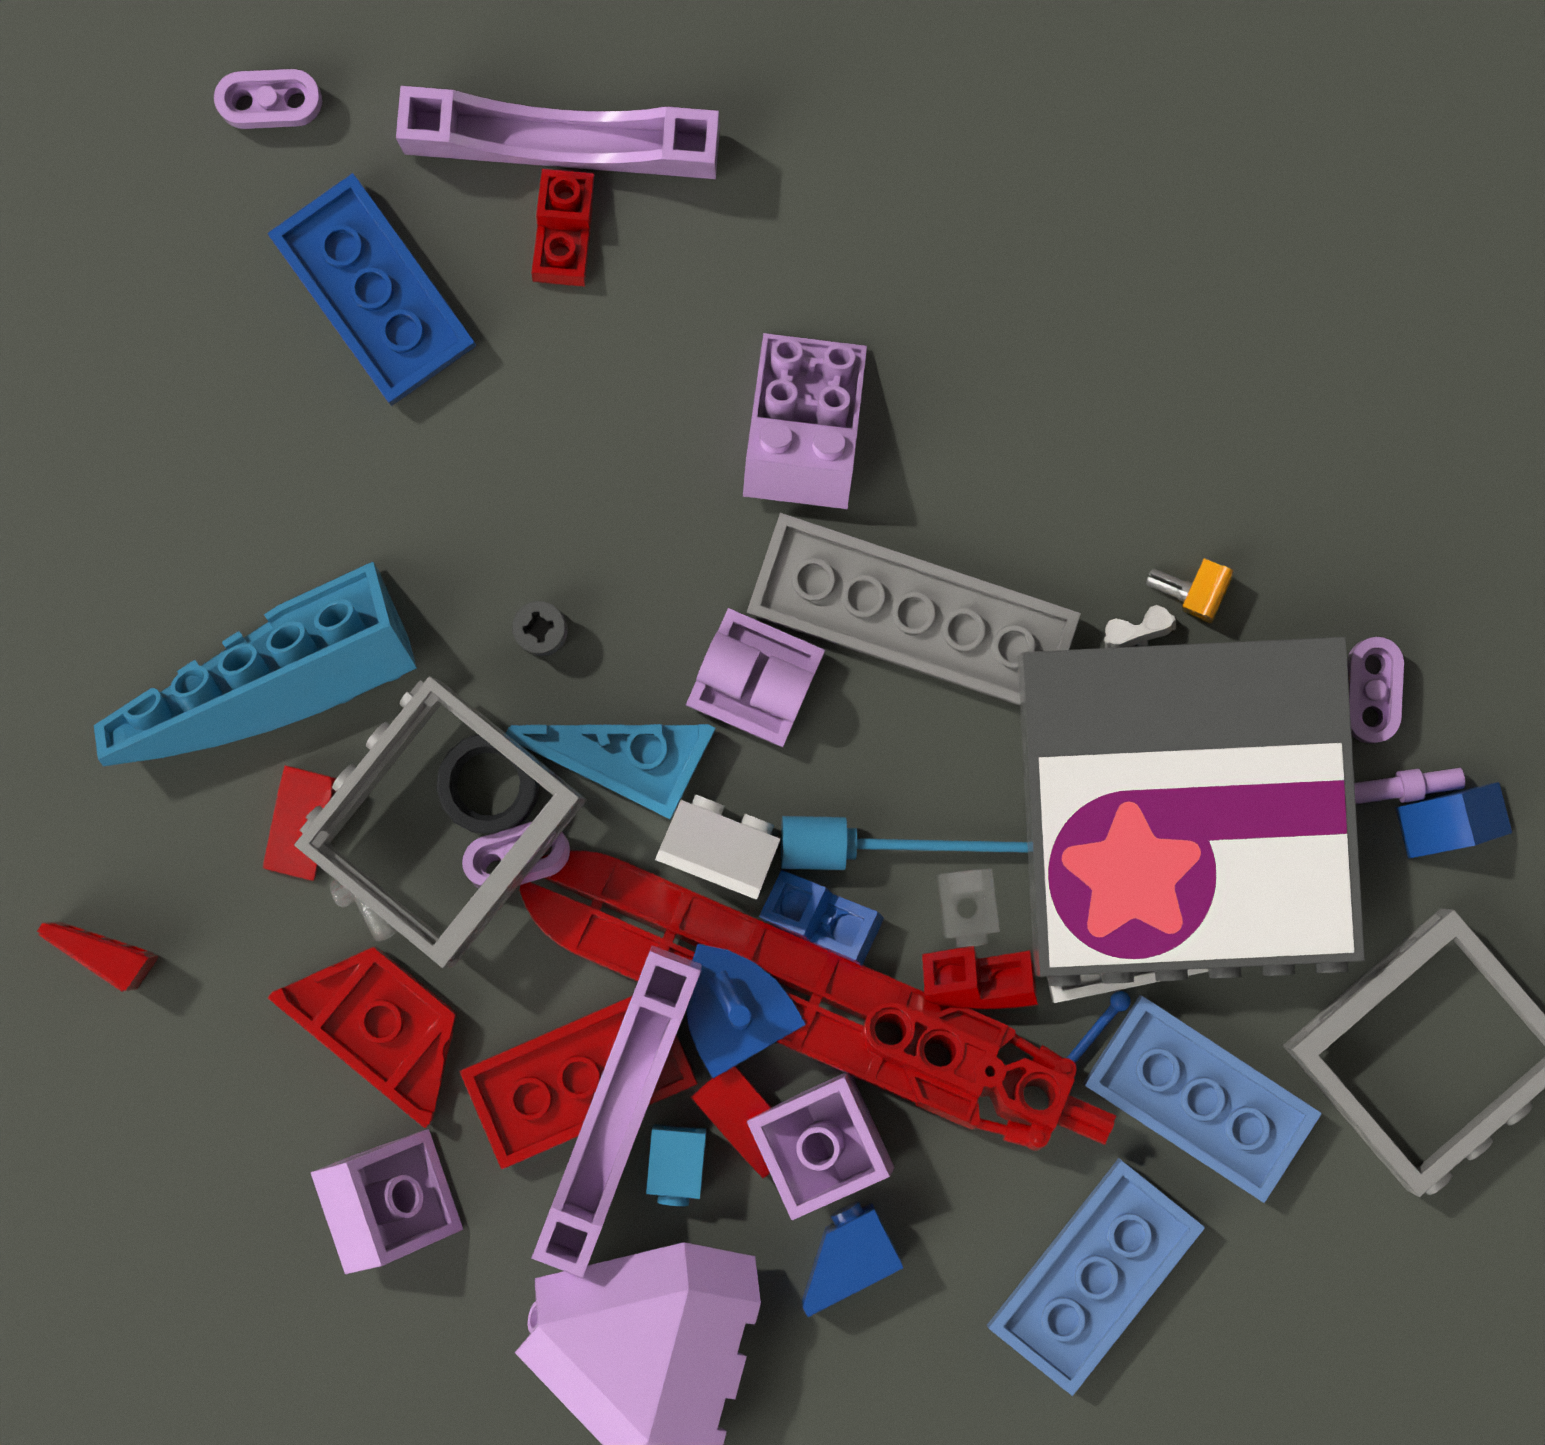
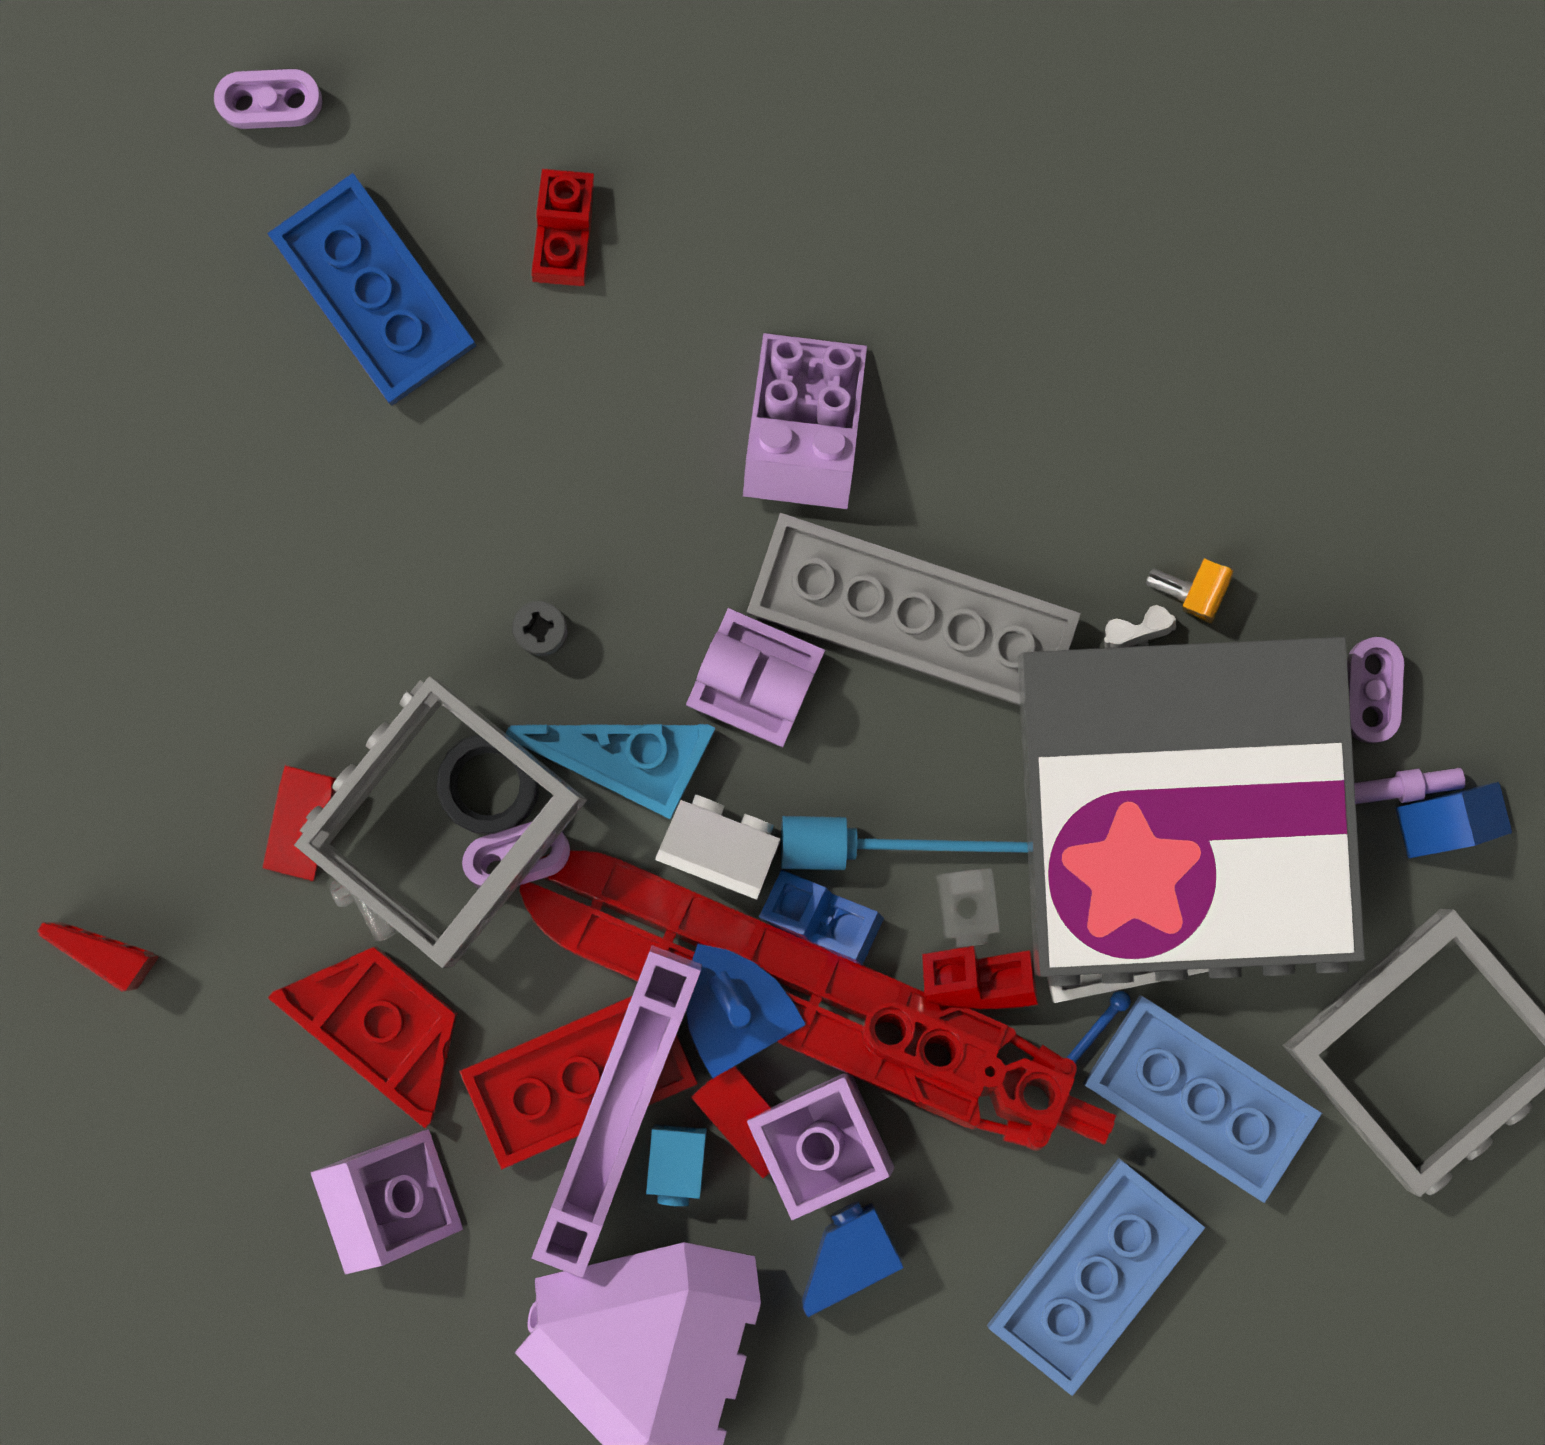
dark azure wedge [94,562,417,766] -> none
lavender arch [396,86,720,179] -> none

